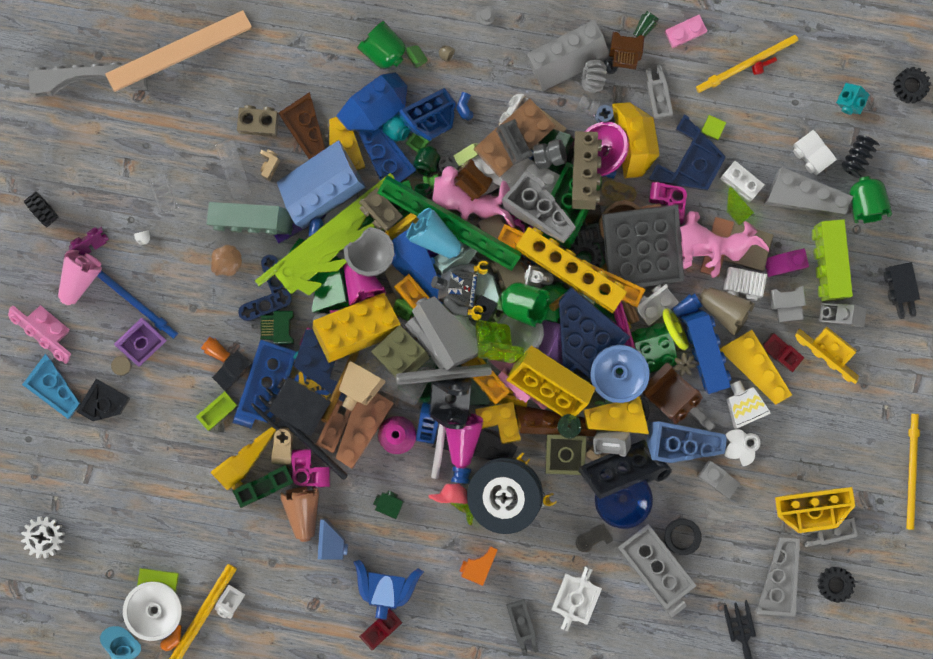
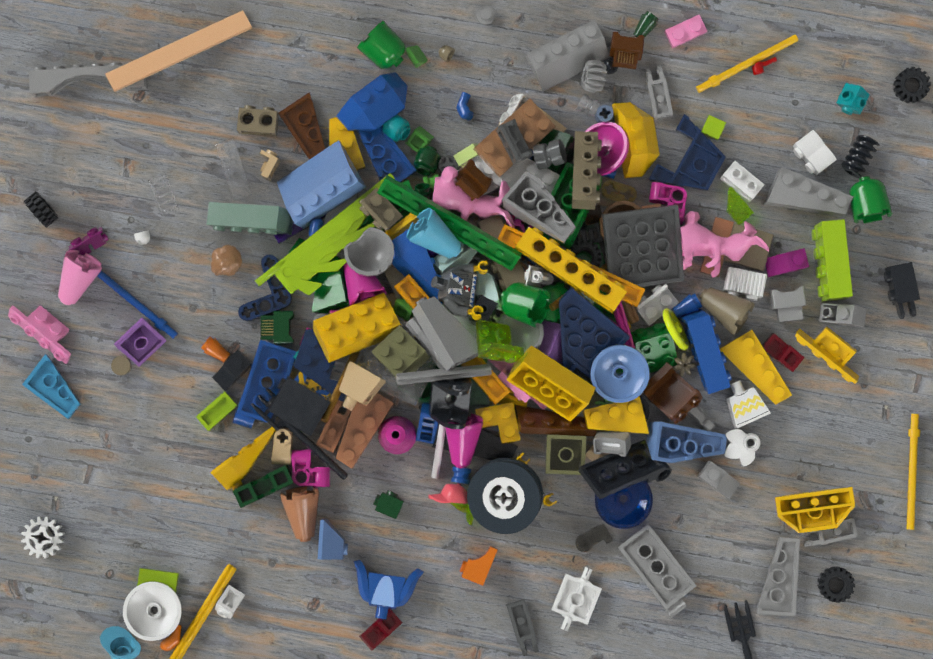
black plate [76,379,130,422] -> none
blue wedge [399,88,456,141] -> none
clear green plate [557,414,582,439] -> none
black tyre [664,518,702,555] -> none

